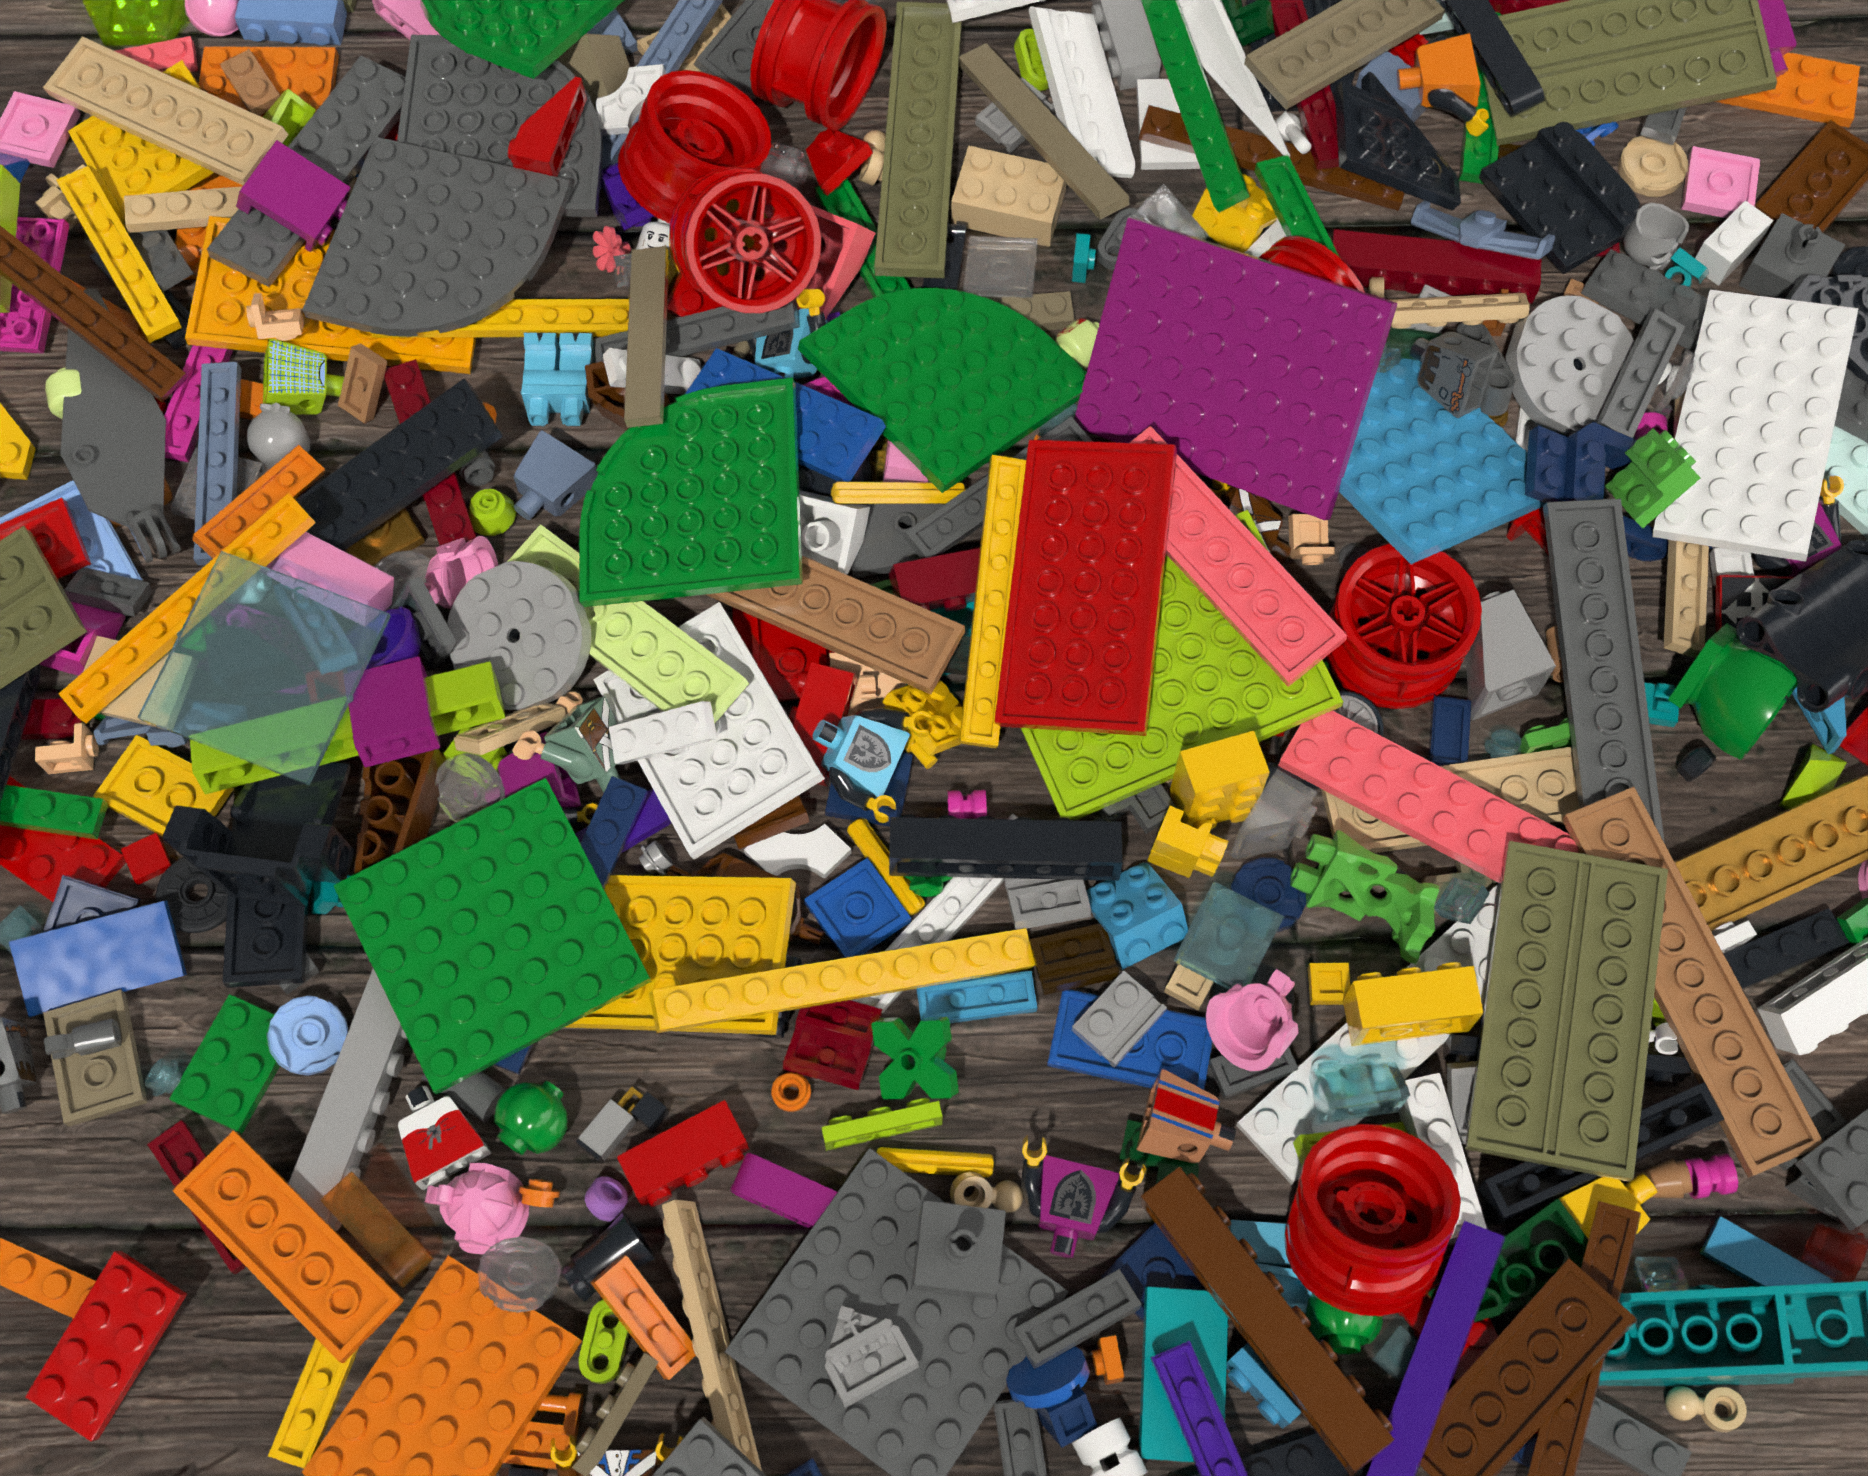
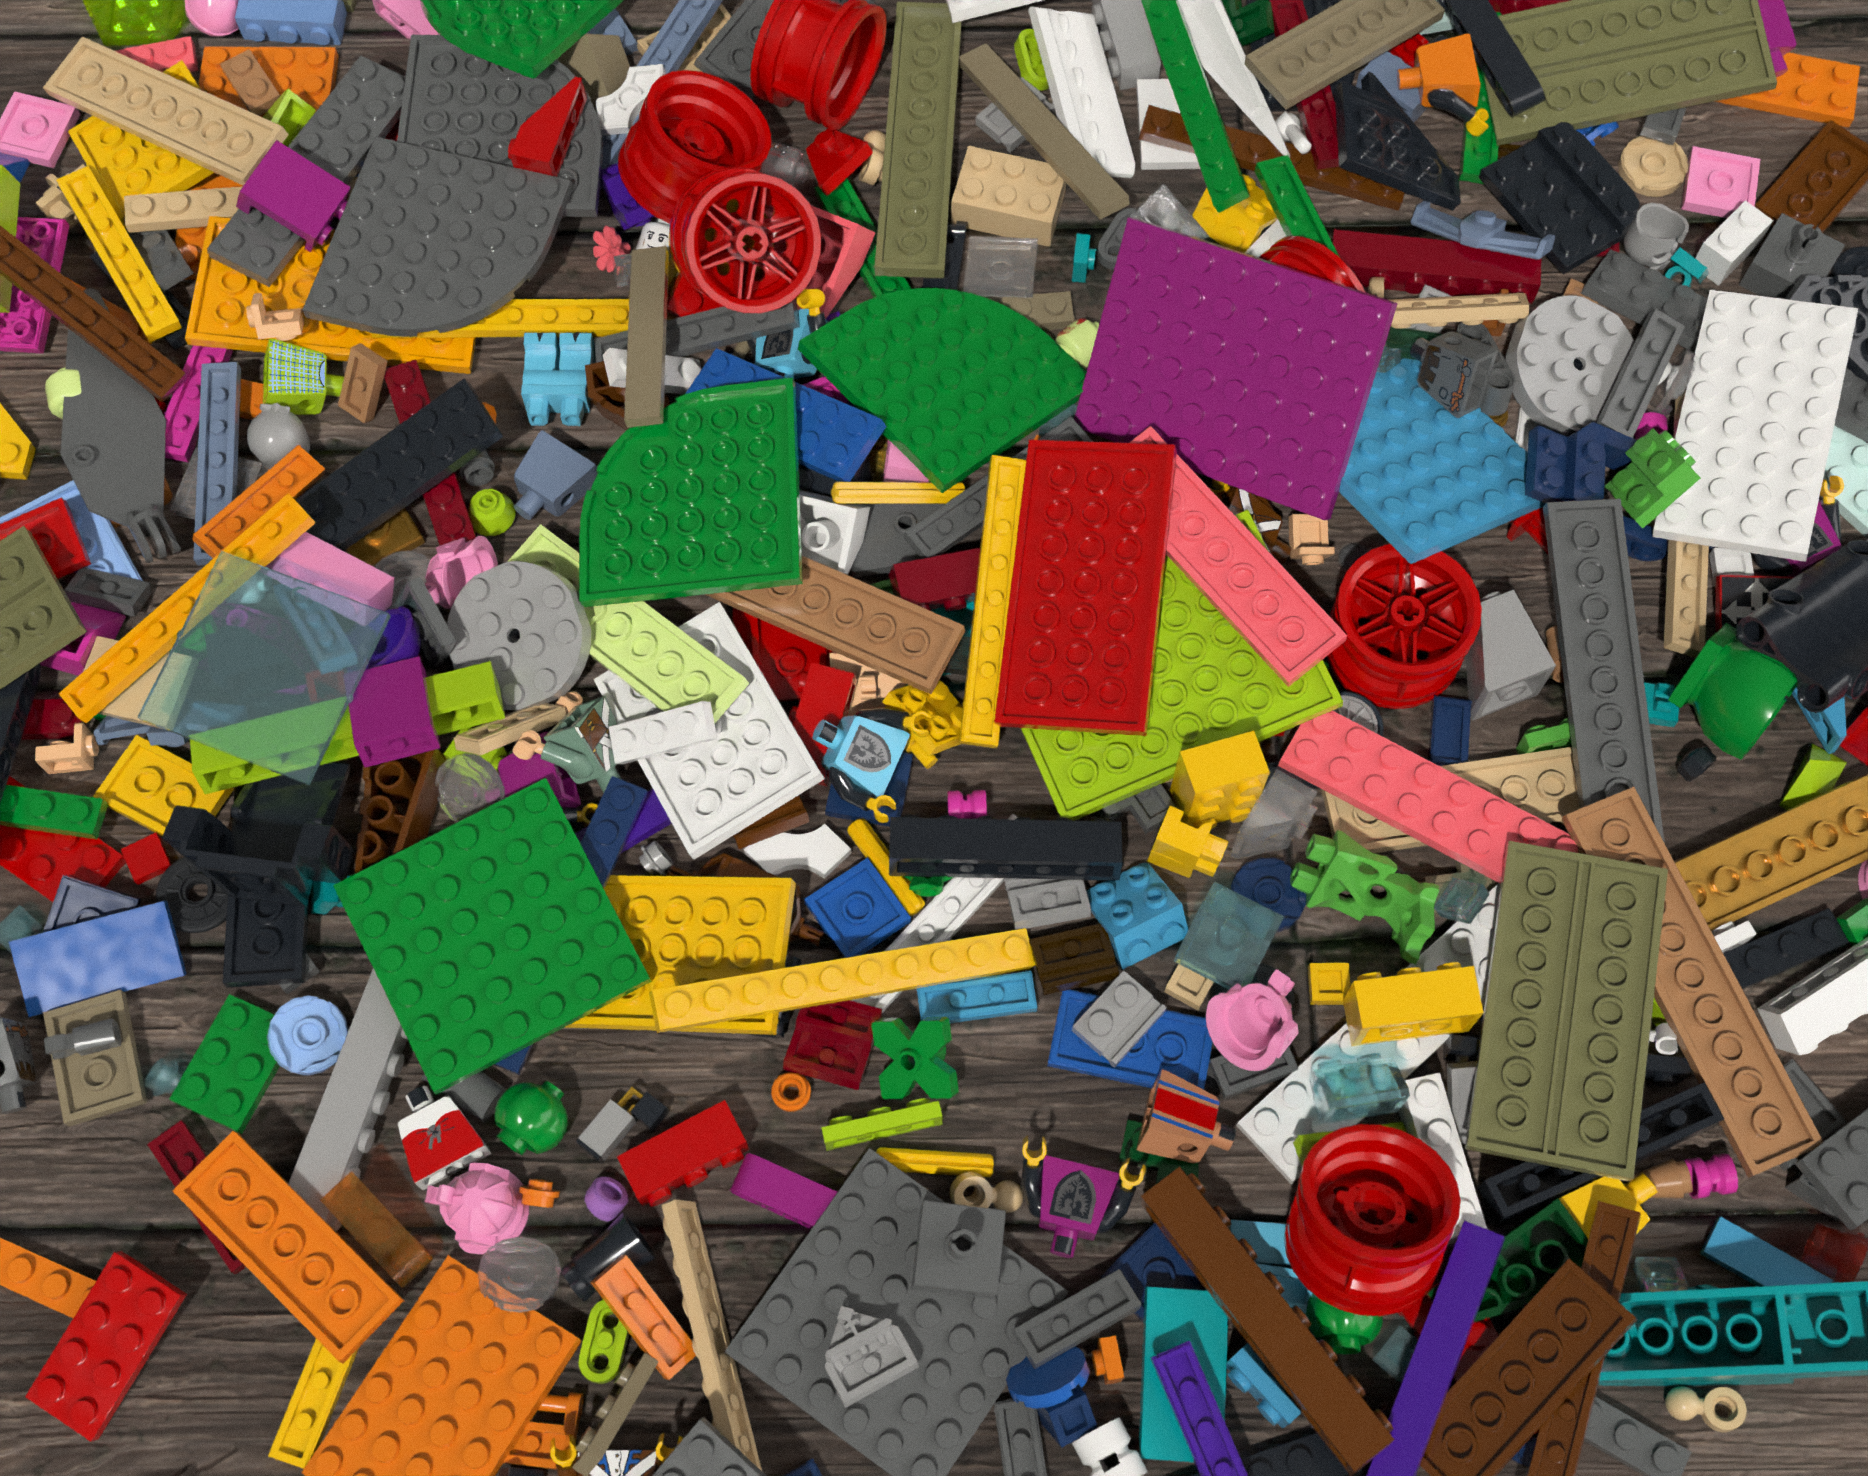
clear light blue plate [1485,729,1522,758] -> none

